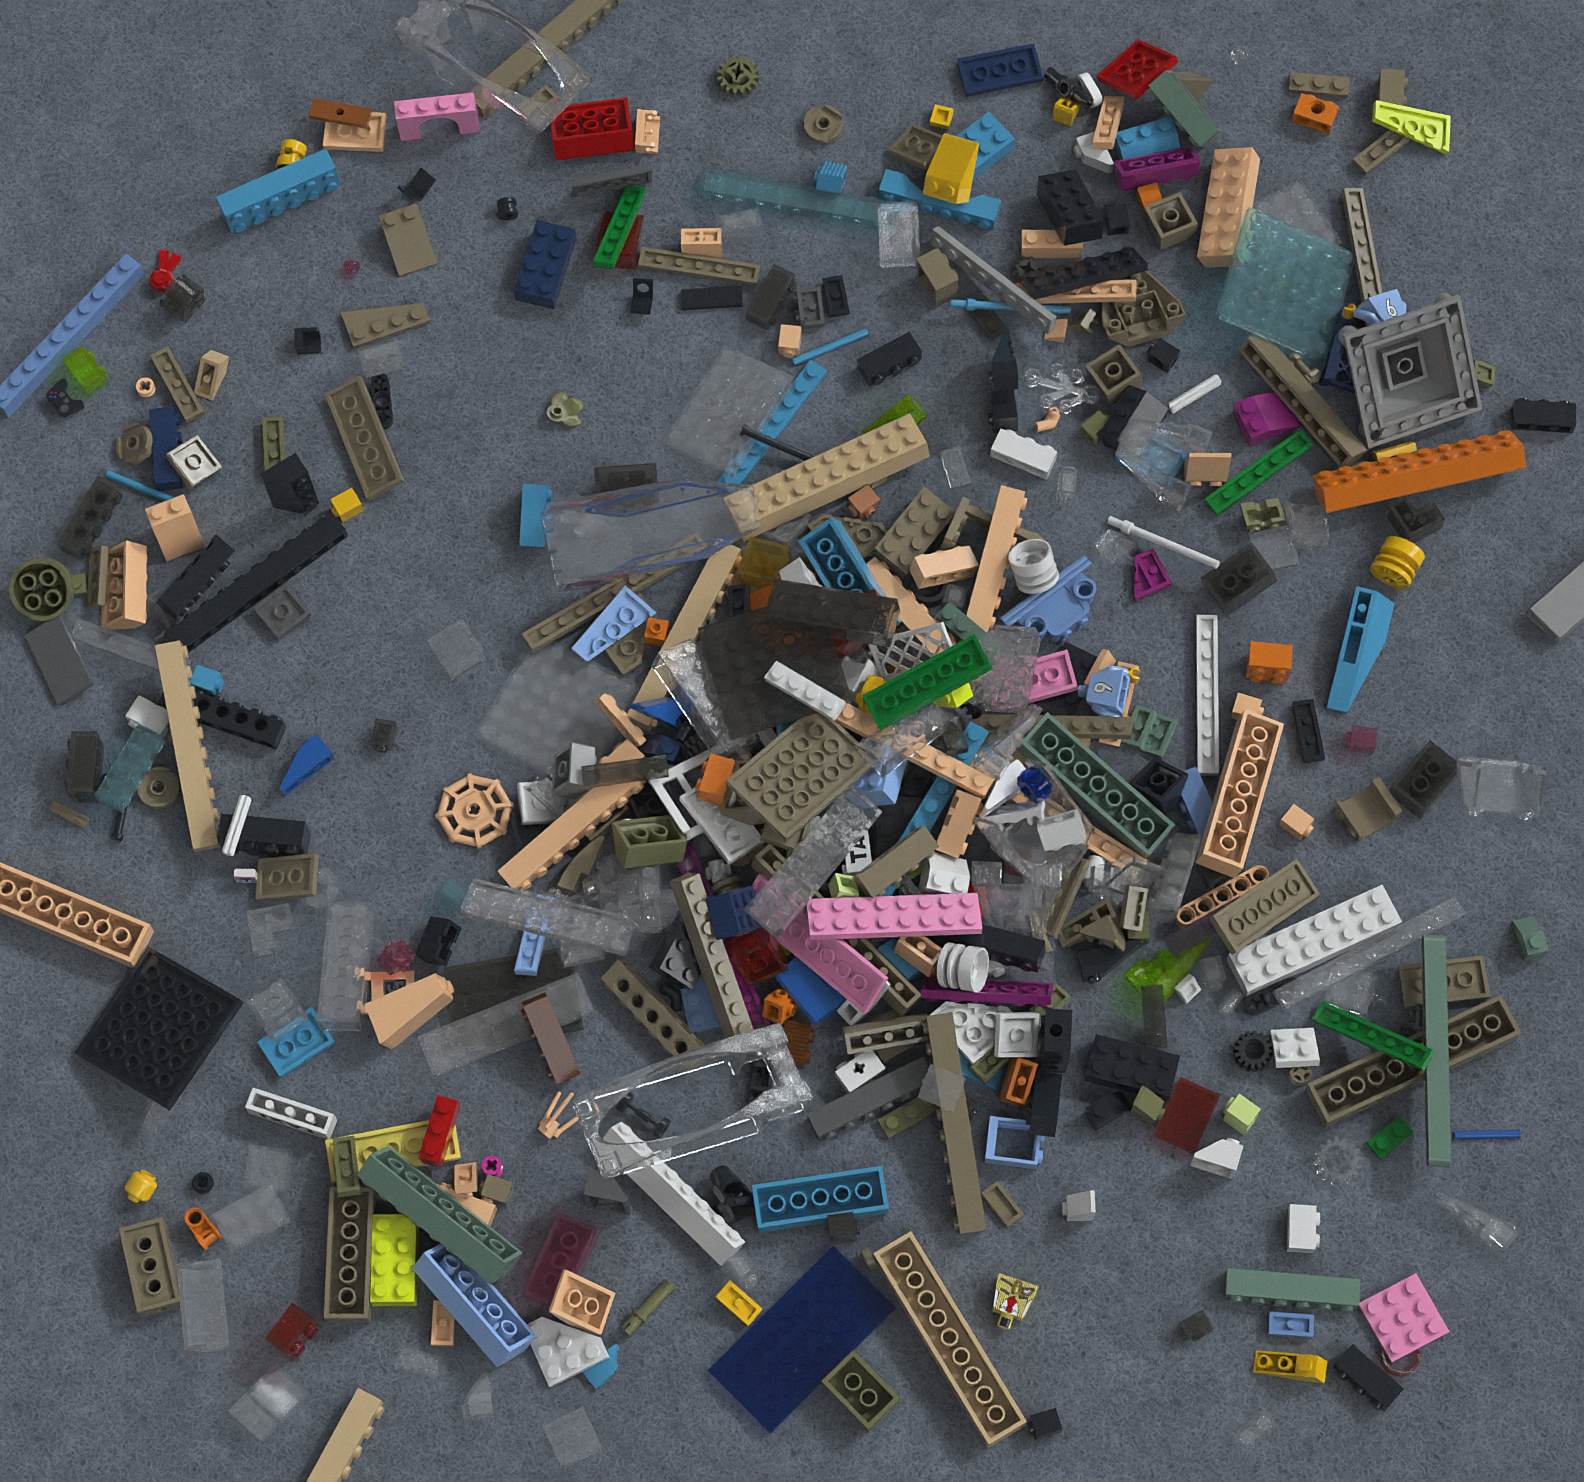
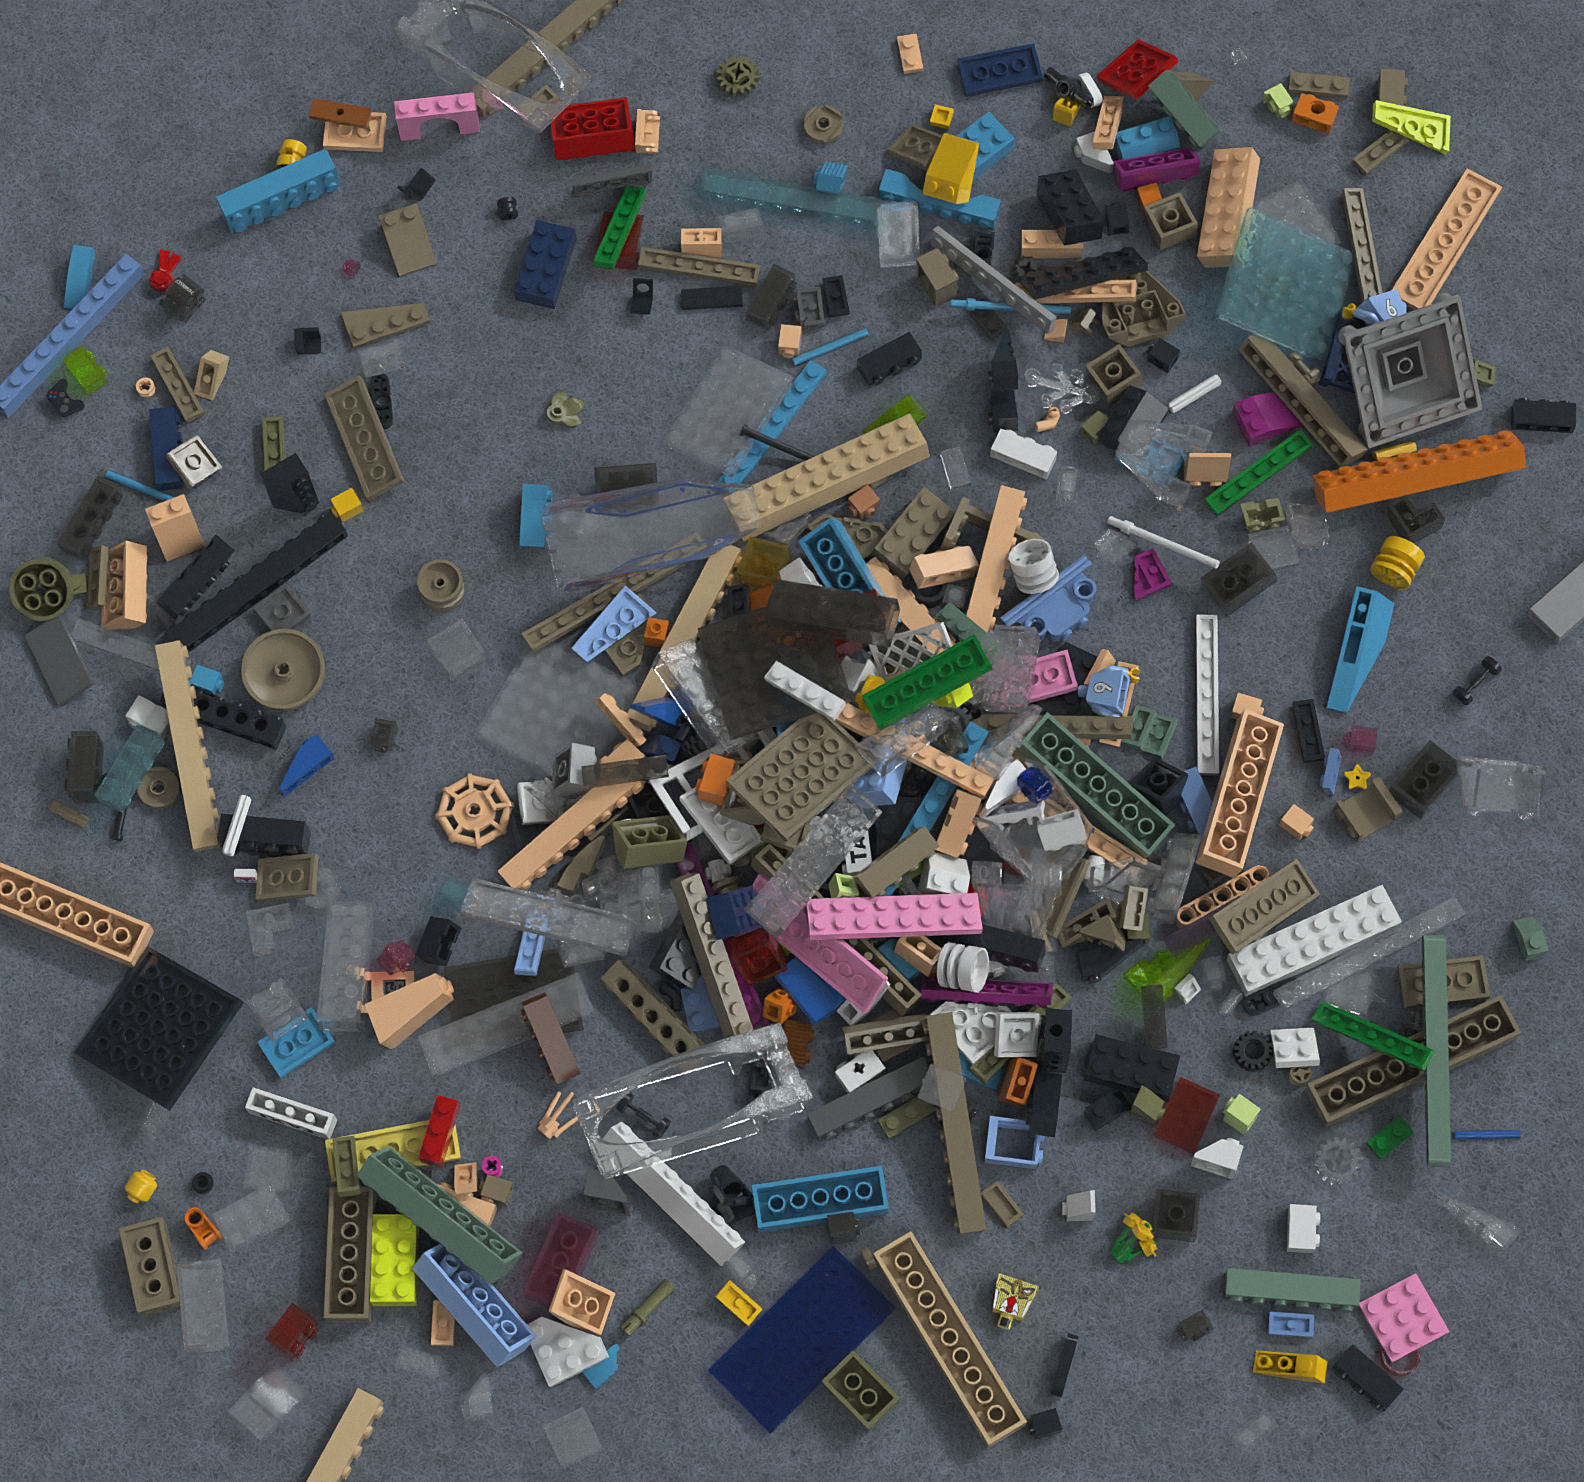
dark tan plate [116,423,153,464] -> none
orange brick [1245,641,1293,685] -> none
none -> dark azure slope [64,245,96,310]
none -> dark tan dish [241,629,326,711]
none -> dark tan wheel [417,559,465,612]
none -> light nougat plate [897,34,923,74]
none -> black piece [973,231,995,266]
none -> black beam [1051,1333,1079,1398]
none -> plant [1110,1212,1158,1263]
none -> clear smoke brick [1151,1189,1200,1242]
none -> yellowish green brick [1262,83,1293,118]
none -> medium blue plate [1320,748,1342,796]
none -> yellow plate [1344,764,1371,790]
none -> light nougat plate [1391,168,1502,310]
none -> black wheel [1453,656,1502,705]

